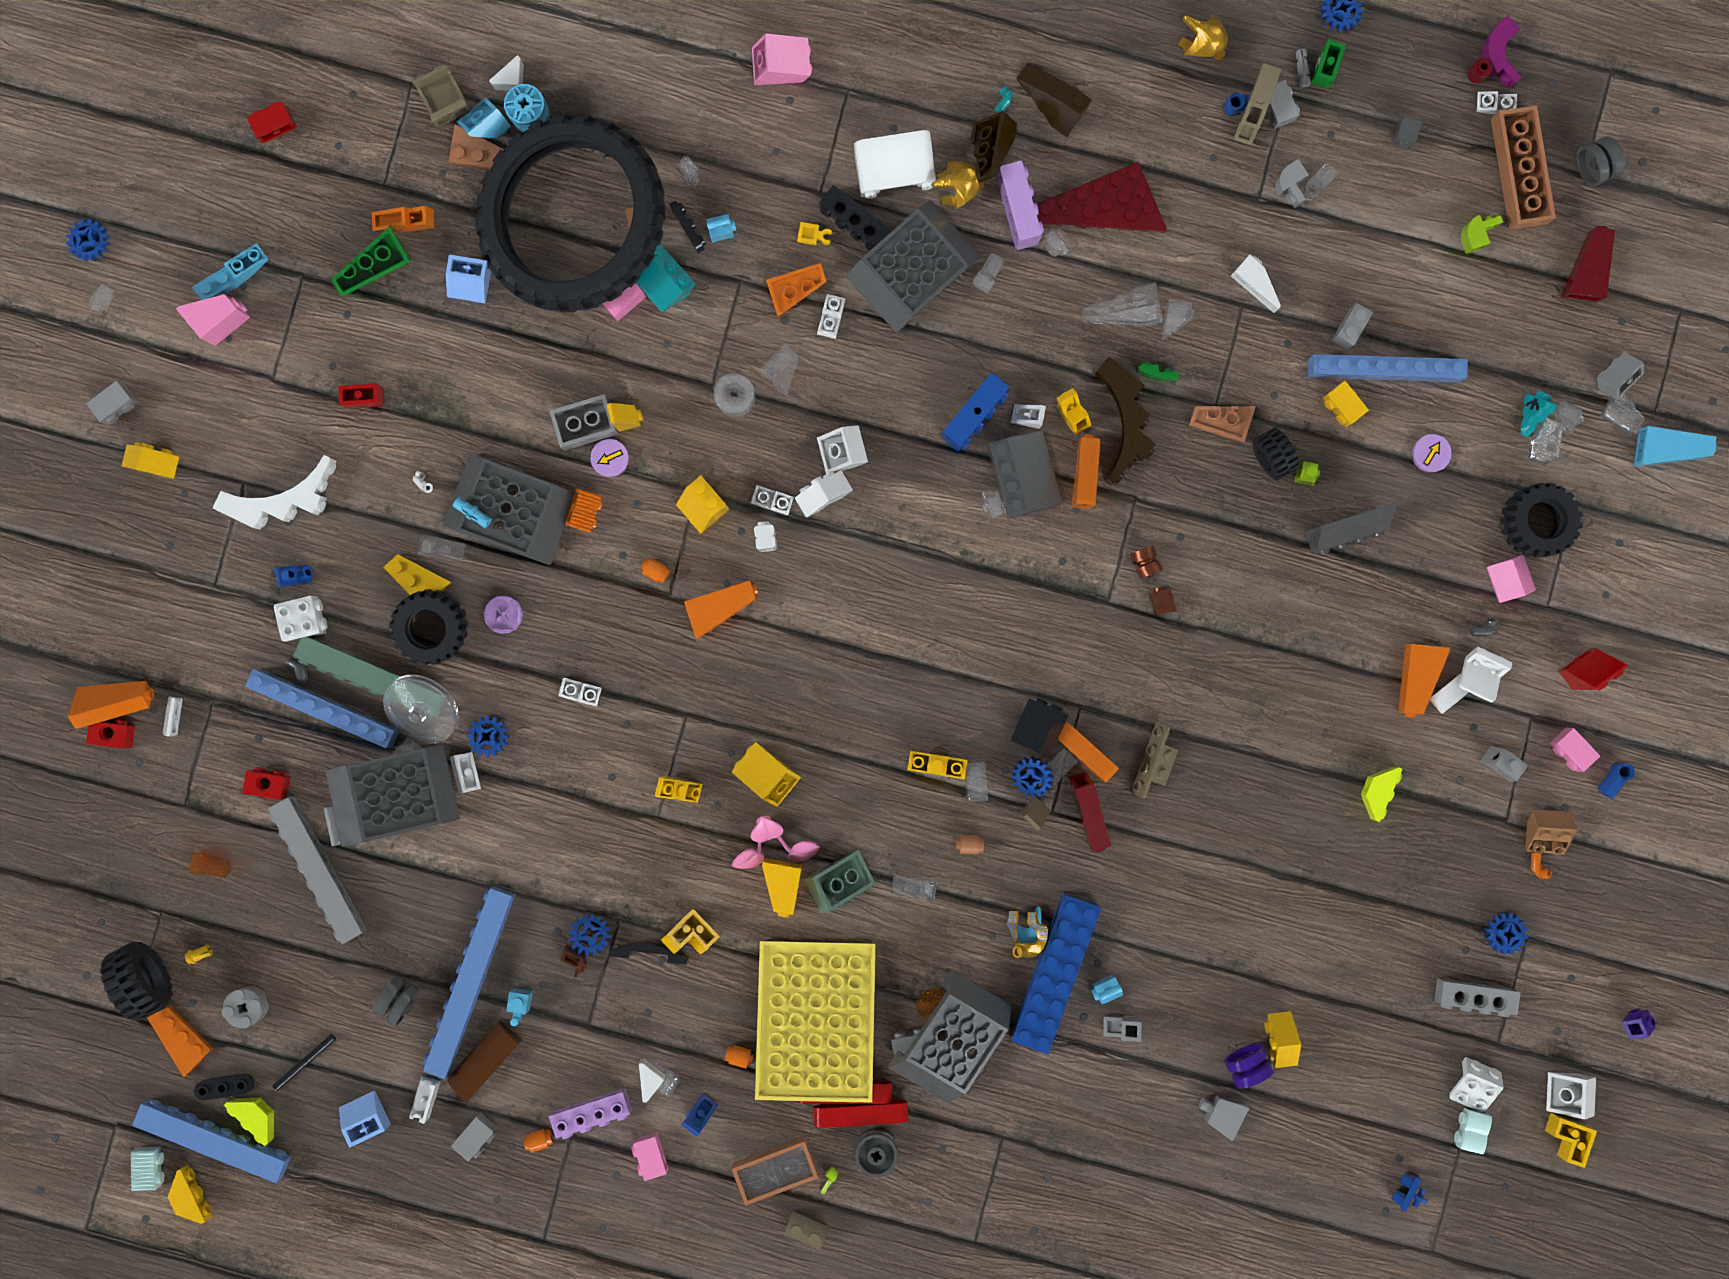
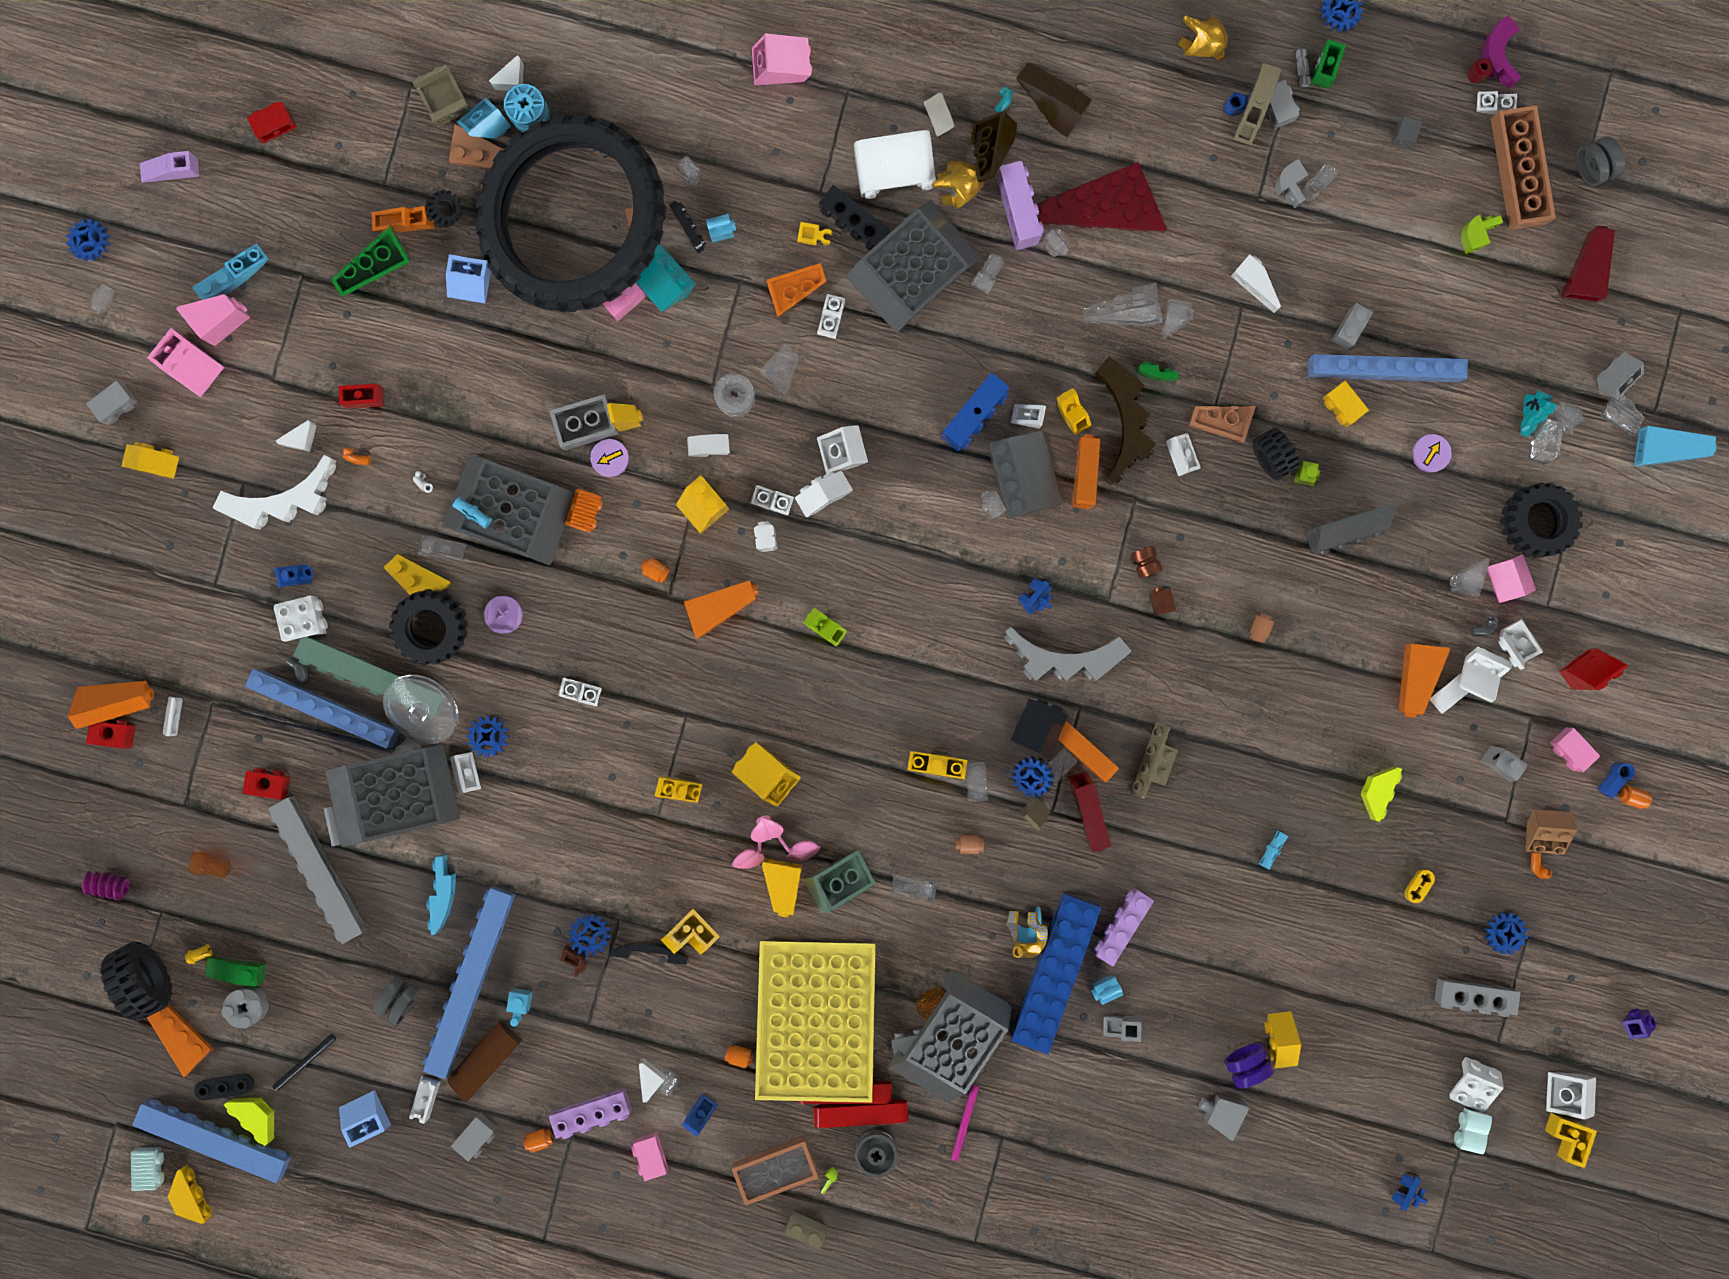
none -> magenta piece [82,870,130,901]
none -> lavender slope [140,151,199,183]
none -> bright pink slope [147,328,225,397]
none -> green slope [205,957,266,987]
none -> white slope [276,420,316,452]
none -> orange arm [342,448,371,465]
none -> black tyre [425,190,463,228]
none -> medium azure slope [426,855,456,935]
none -> white slope [687,434,730,457]
none -> lime brick [803,608,847,647]
none -> slope [923,92,955,138]
none -> dark pink bar [951,1084,979,1162]
none -> light grey arch [1004,627,1132,681]
none -> blue hips [1018,578,1052,615]
none -> lavender brick [1094,888,1154,966]
none -> white slope [1166,433,1201,476]
none -> nougat brick [1250,613,1274,643]
none -> medium azure pin [1258,830,1288,870]
none -> yellow beam [1404,869,1435,903]
none -> clear slope [1450,559,1490,597]
none -> white bracket [1498,619,1543,670]
none -> orange brick [1619,785,1652,809]

